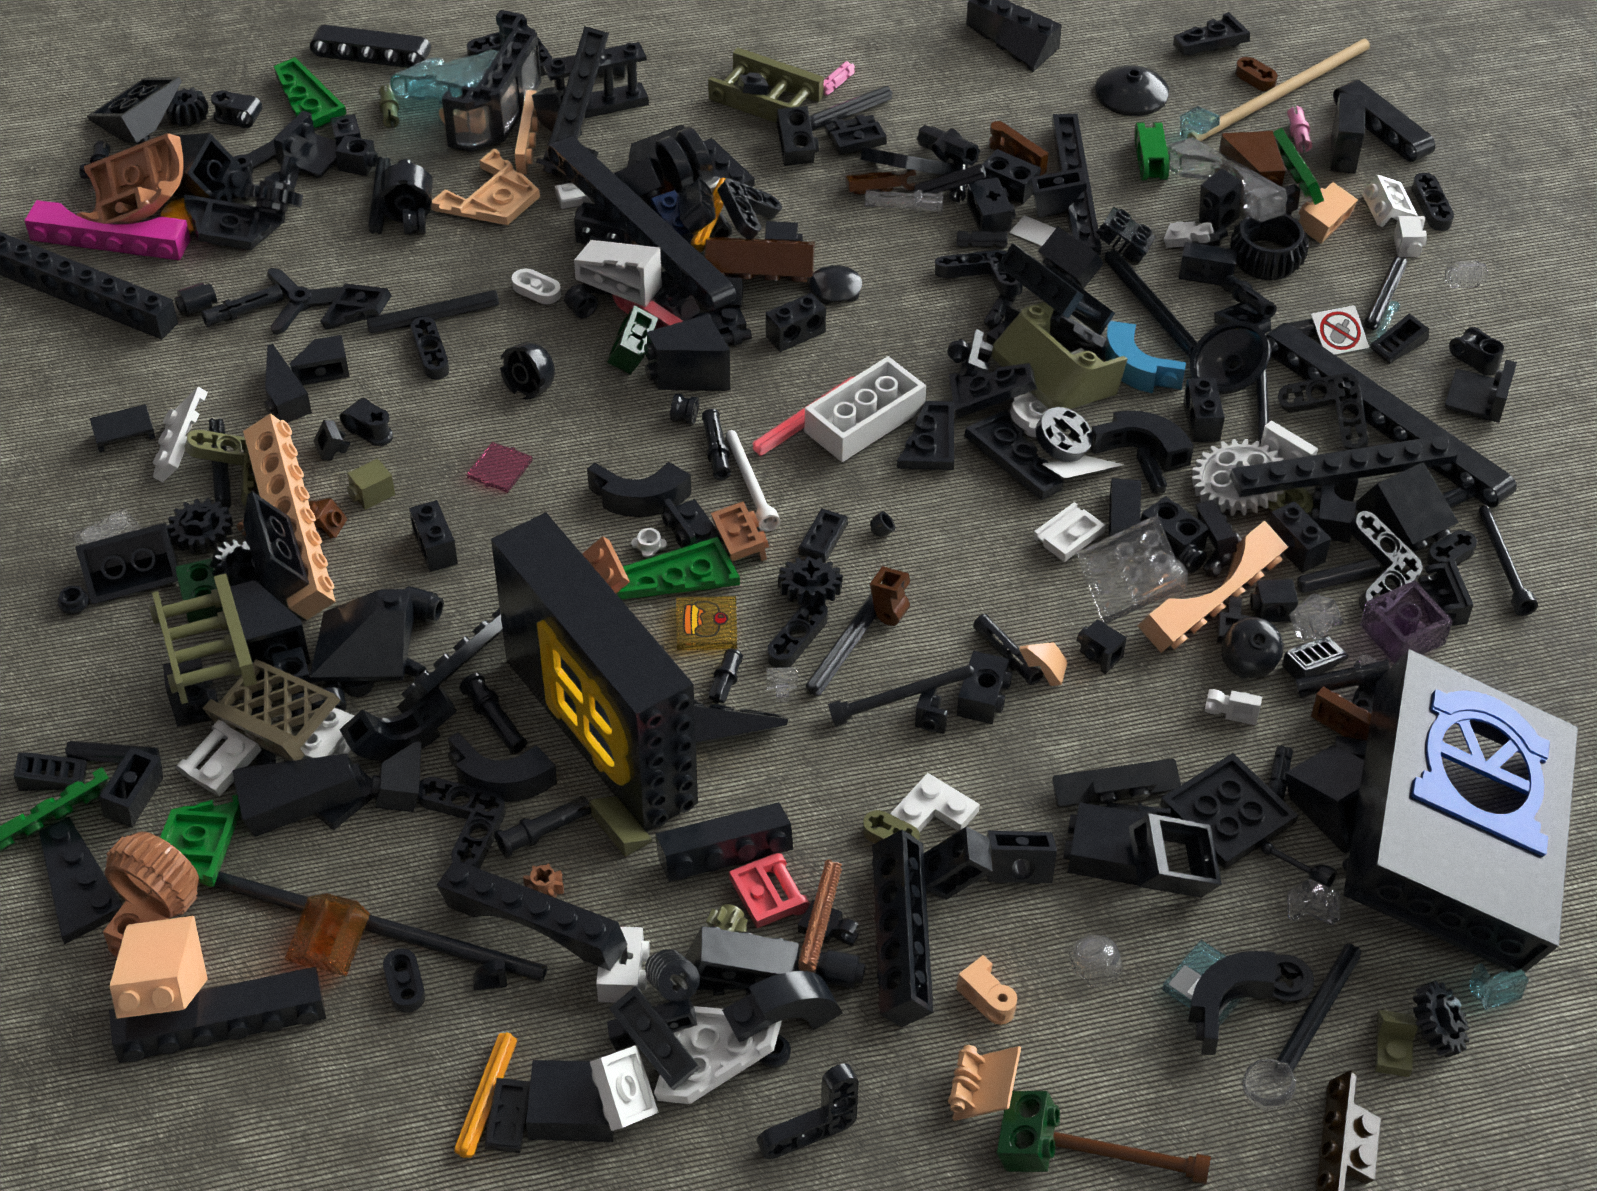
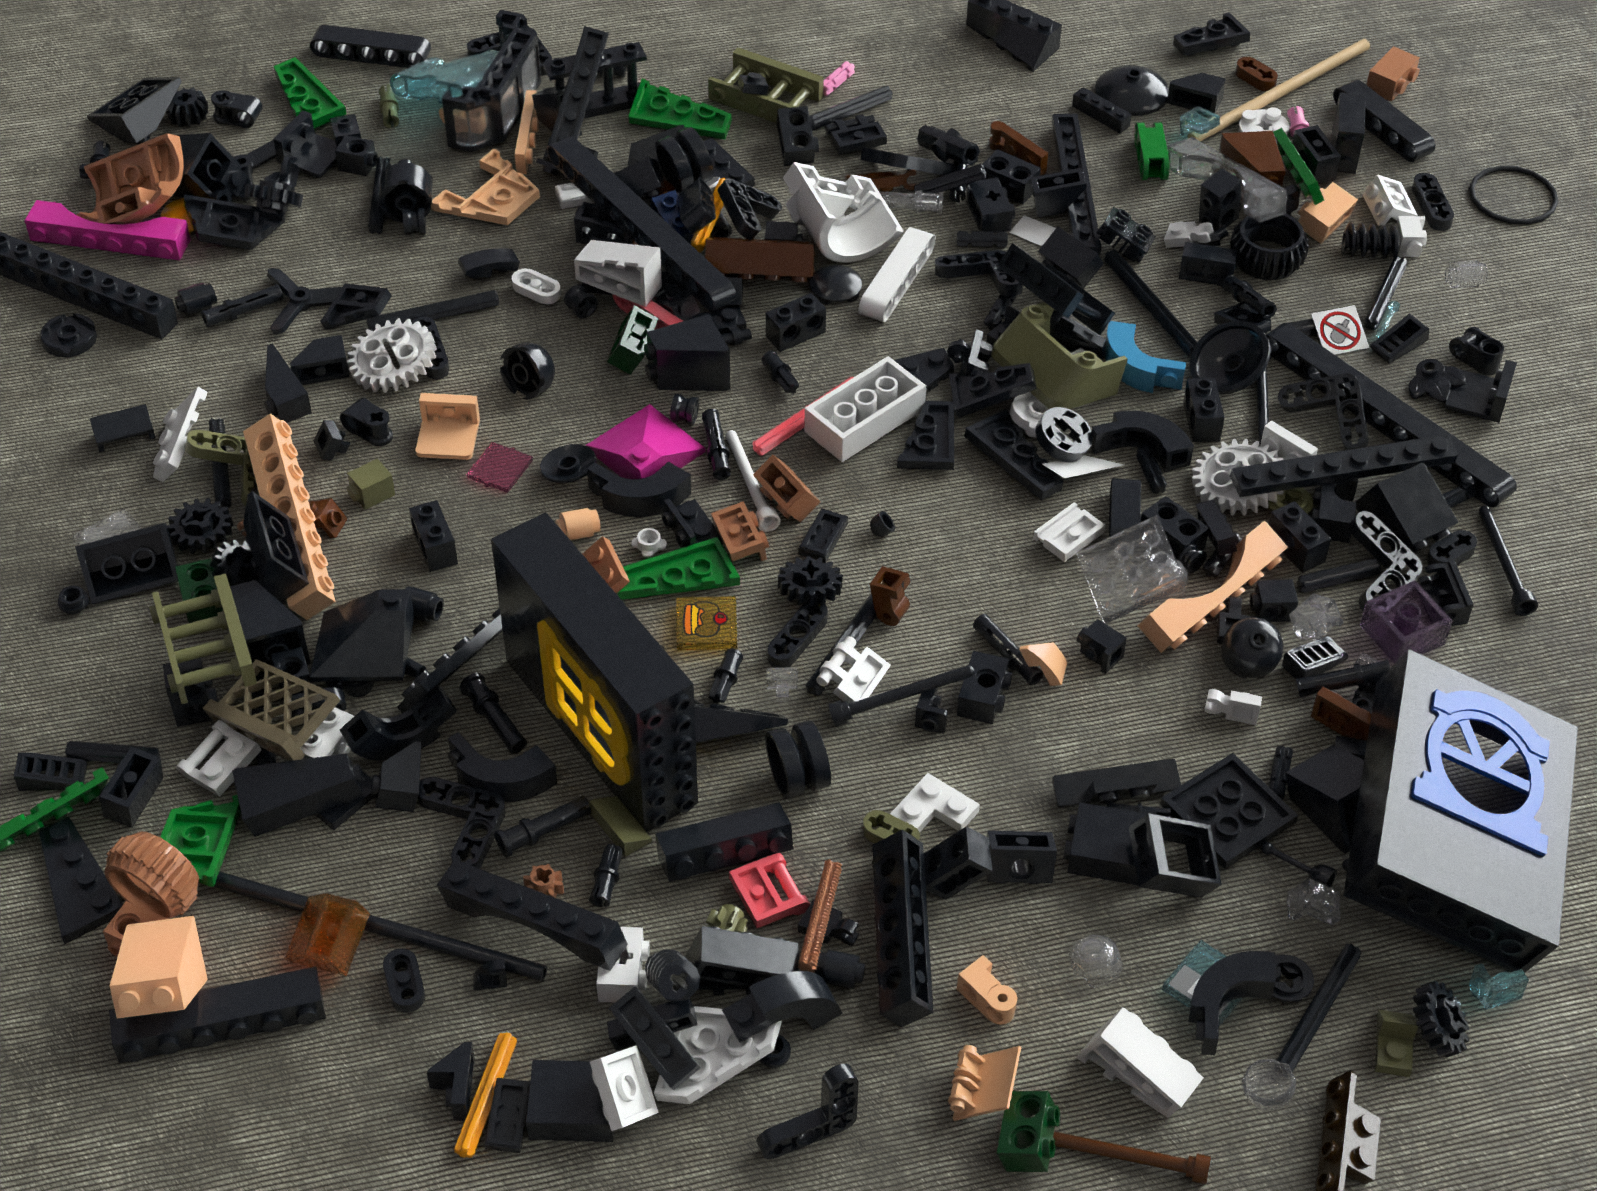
none -> black tile [41,313,97,357]
none -> white gear [347,318,437,393]
none -> light nougat bracket [415,393,480,460]
none -> black slope [427,1042,475,1121]
none -> black slope [458,248,520,279]
none -> black dish [540,444,596,483]
none -> light nougat brick [555,508,600,541]
none -> dark pink slope [586,404,706,479]
none -> black axle [589,843,623,908]
none -> green wing [628,78,732,140]
none -> nougat brick [753,455,820,522]
none -> black axle [761,351,799,394]
none -> black wheel [765,720,831,799]
none -> white piece [783,162,904,263]
none -> white plate [816,636,891,704]
none -> white beam [858,227,936,322]
none -> black wing [894,348,954,391]
none -> black piece [1072,87,1132,134]
none -> white wedge [1076,1007,1203,1118]
none -> black slope [1167,73,1226,116]
none -> white plate [1238,107,1290,136]
none -> black brick [1292,125,1341,184]
none -> black piece [1341,222,1399,259]
none -> nougat brick [1367,46,1420,102]
none -> black plate [1409,359,1466,403]
none -> black piece [1469,165,1559,224]

